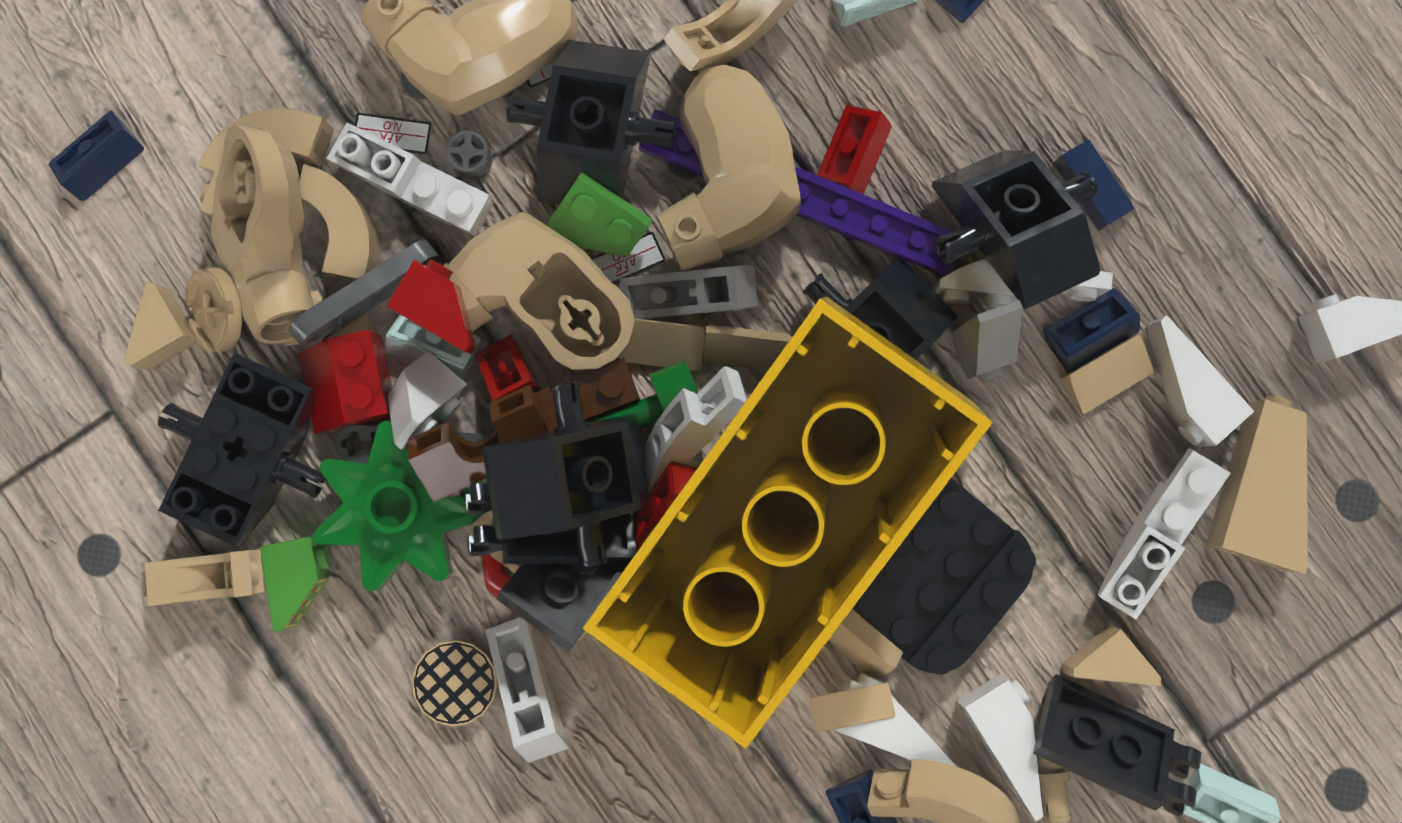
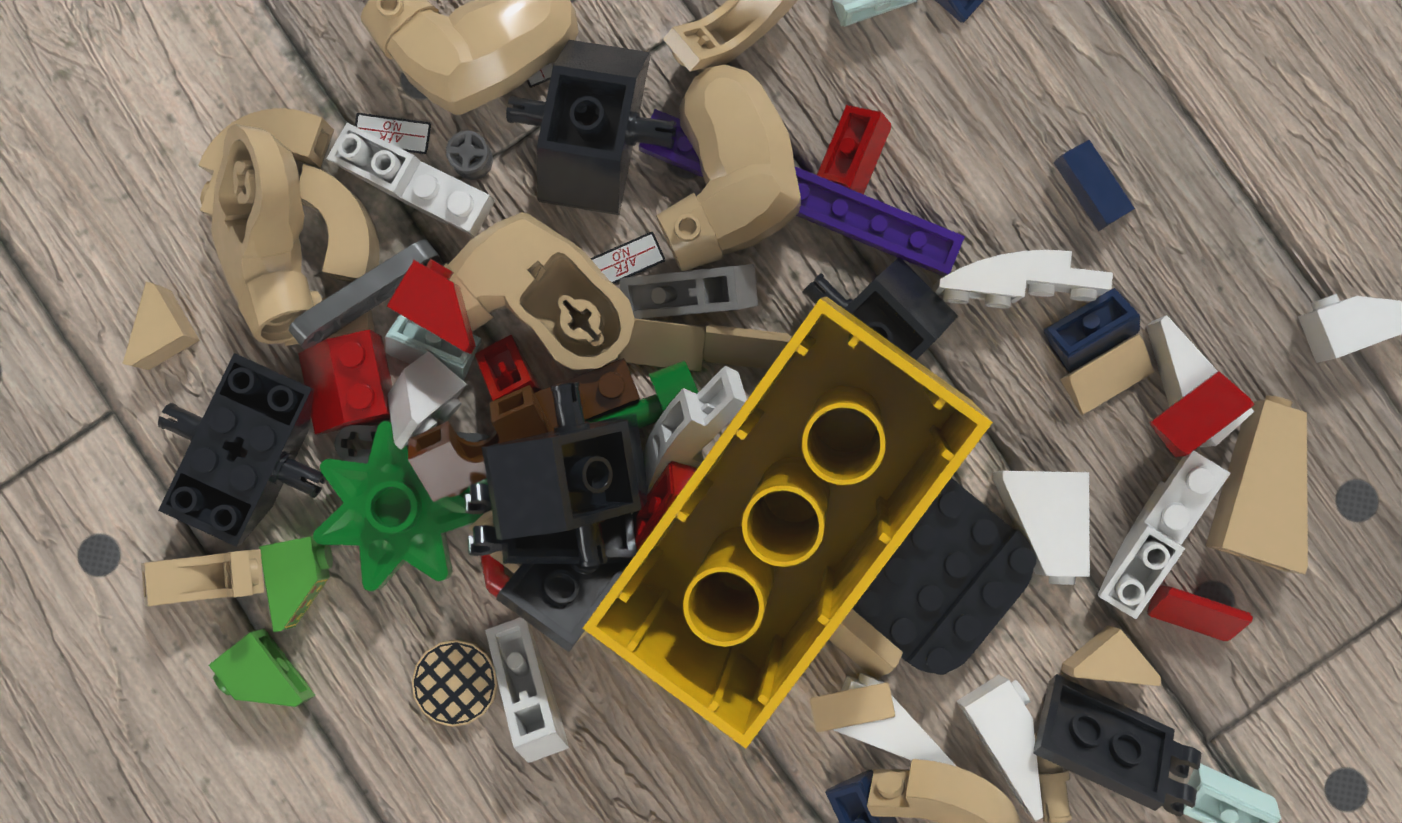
dark blue slope [48,110,144,201] -> none
tan tile [185,267,242,352] -> none
bright green wing [546,172,652,257] -> none
black slope [932,150,1101,310] -> none
light grey slope [951,300,1023,383] -> none
none -> bright green slope [208,628,315,707]
none -> white slope [993,471,1090,585]
none -> red slope [1147,585,1253,641]
none -> red slope [1149,371,1255,457]

